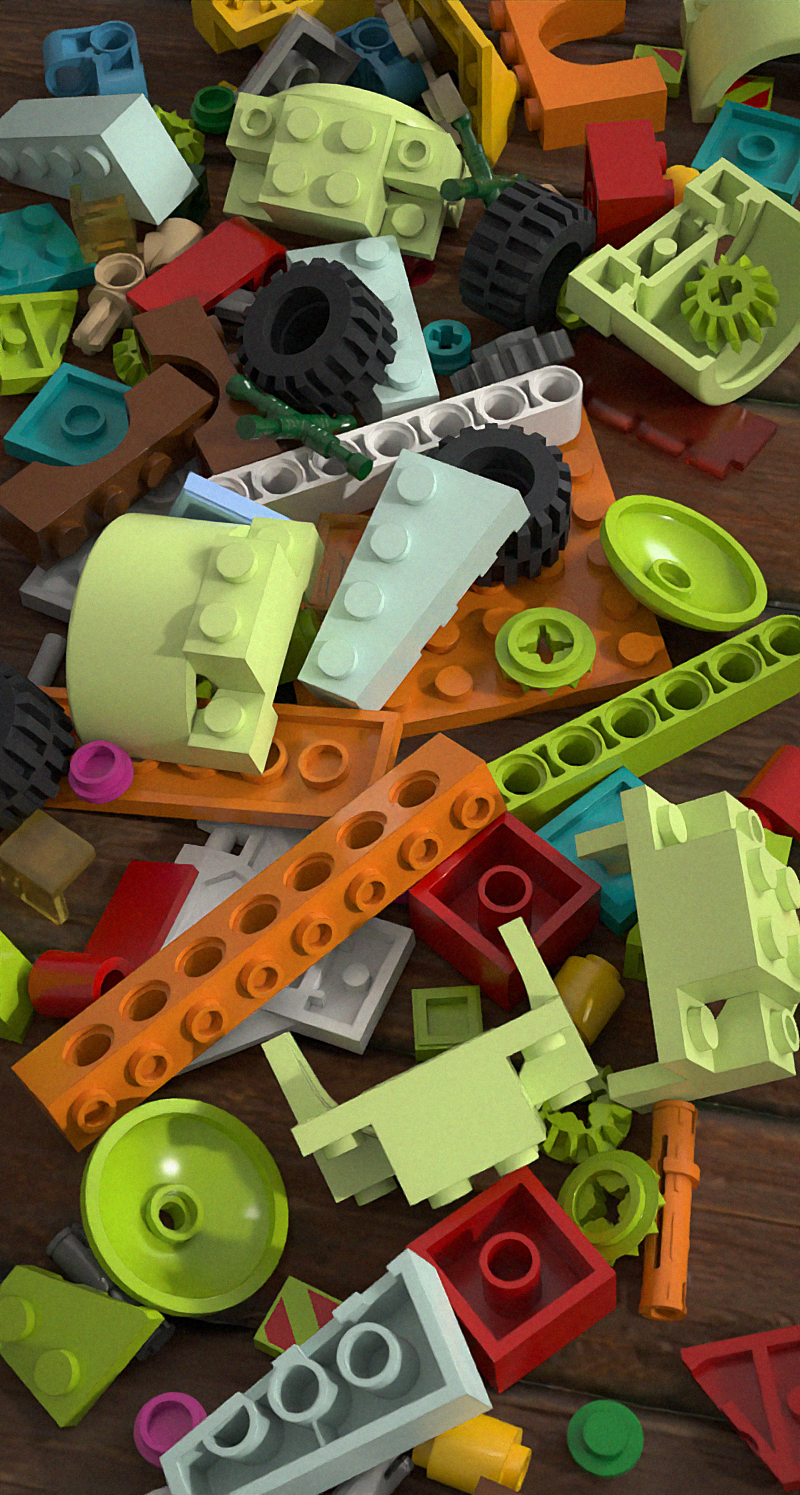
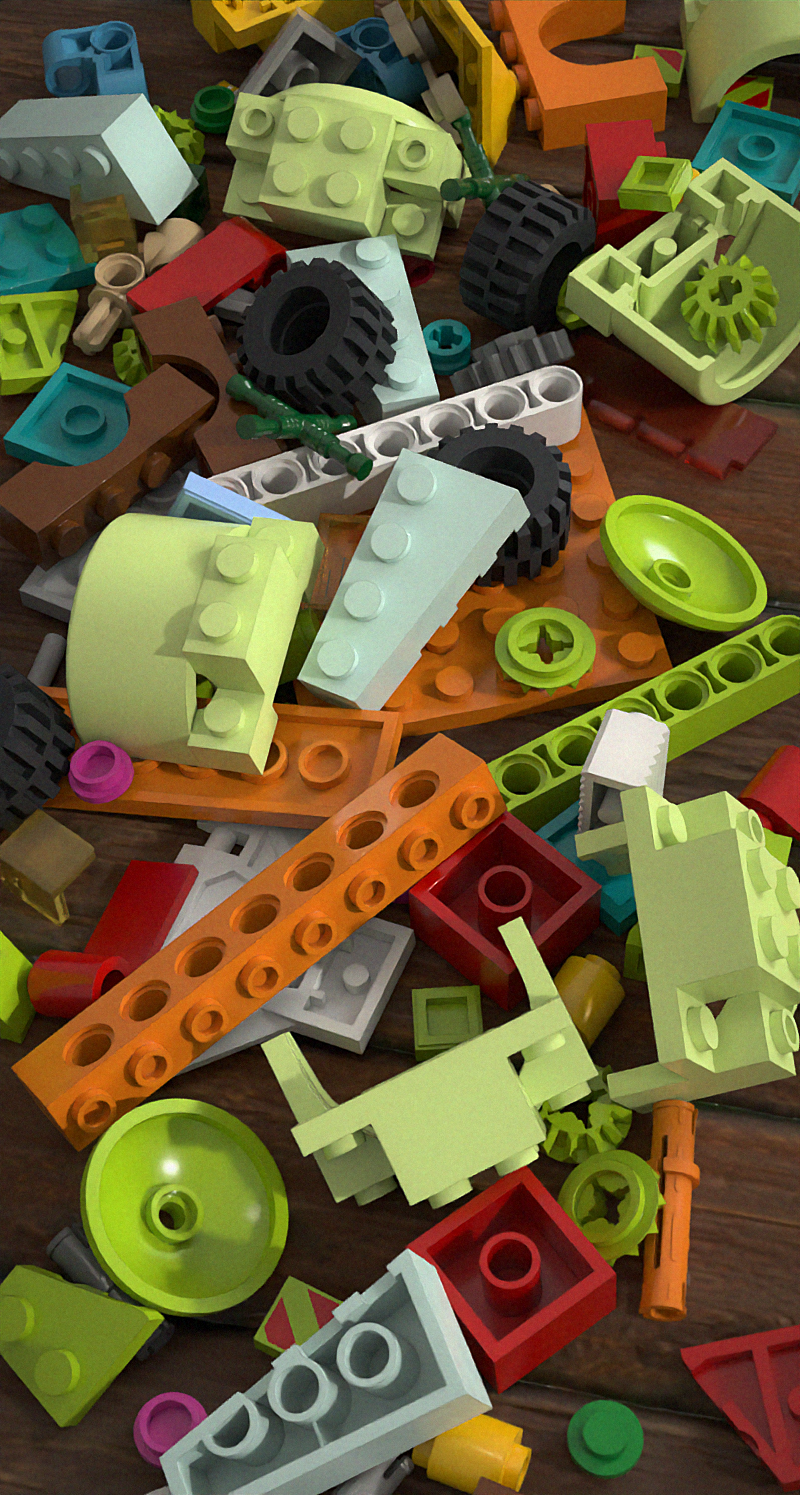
none -> white brick [577,709,670,834]
none -> lime tile [617,156,693,212]

